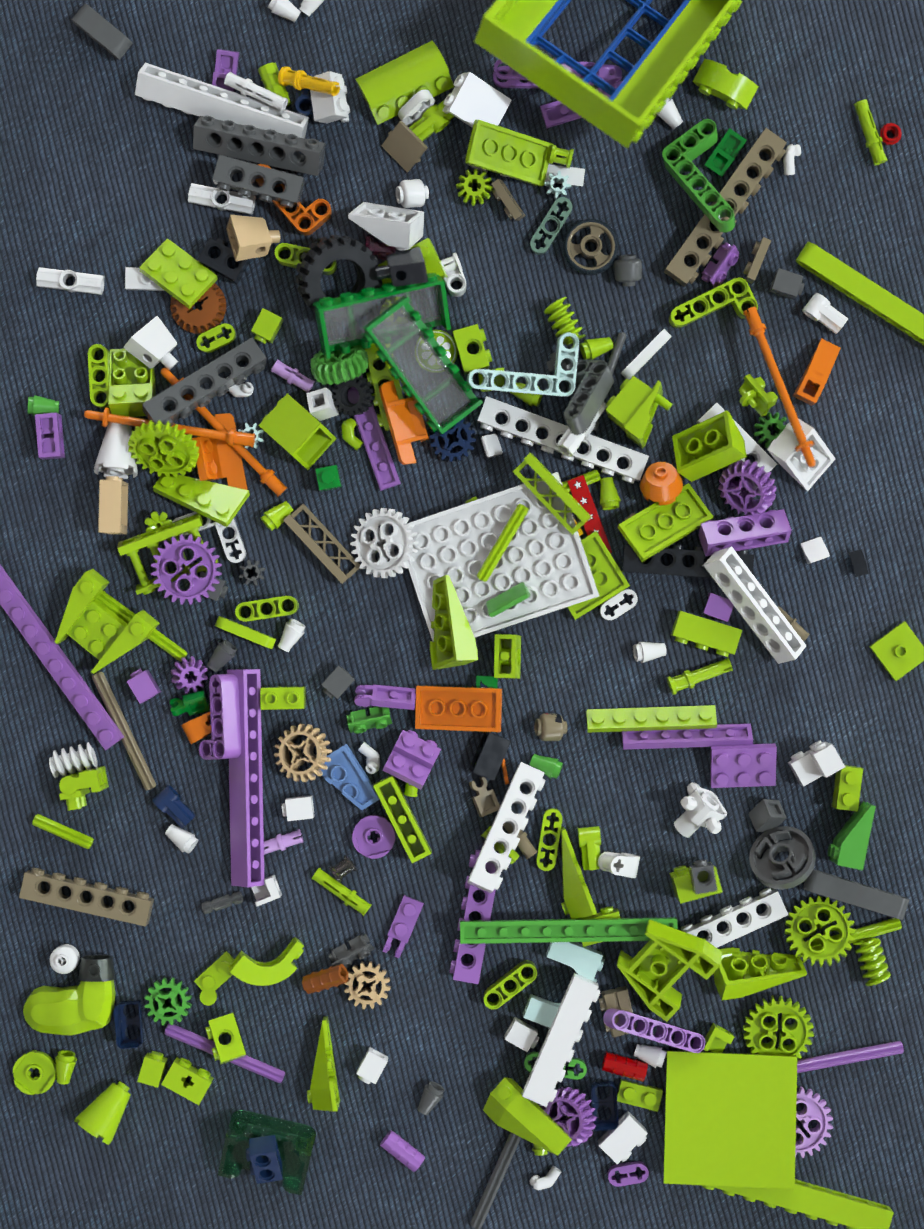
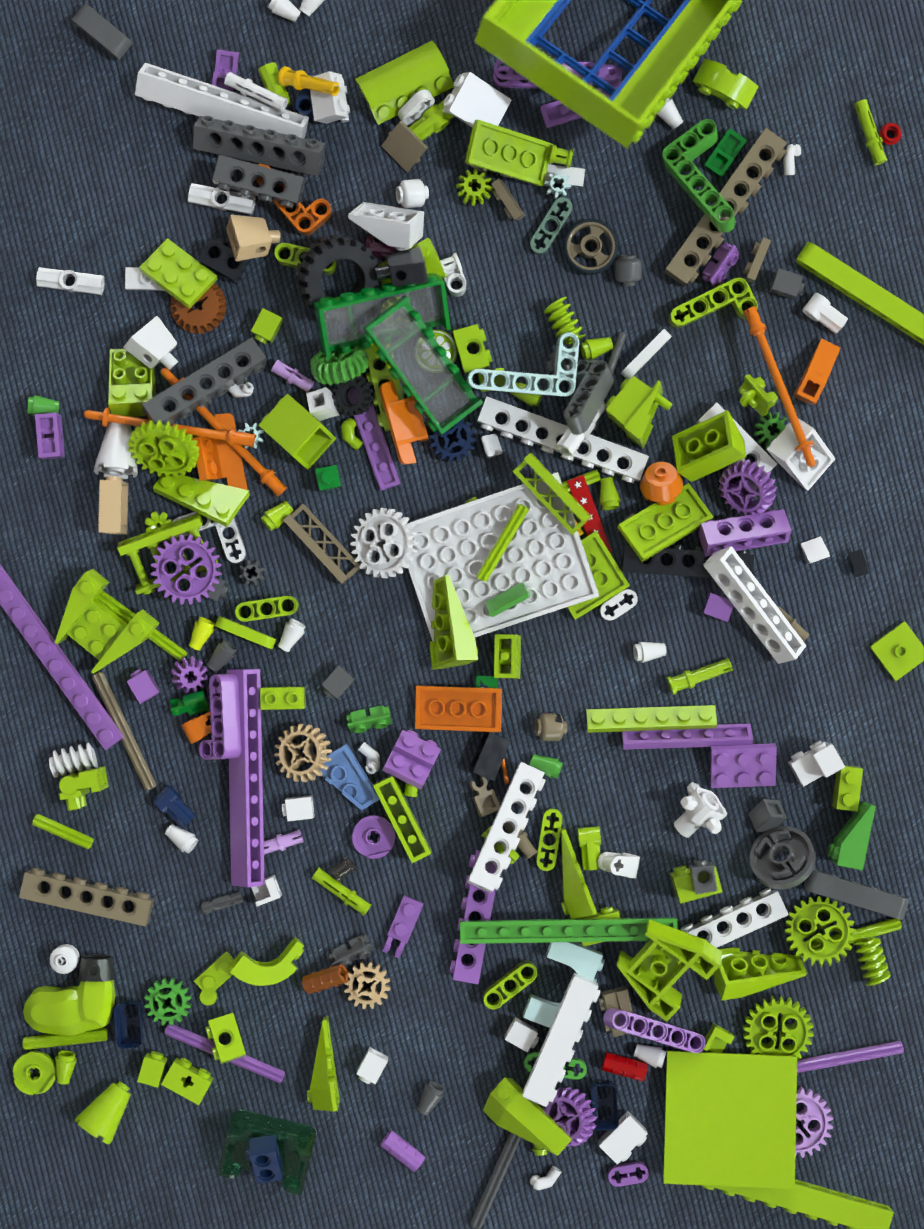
lime beam [88,344,110,409] -> none
lime beam [196,323,236,353] -> none
medium lavender hinge [354,685,416,710] -> none
lime plate [617,1079,663,1112] -> none
lime brick [671,611,742,657] -> none
none -> lime axle [22,1028,108,1050]
none -> neon yellow cone [189,617,215,651]

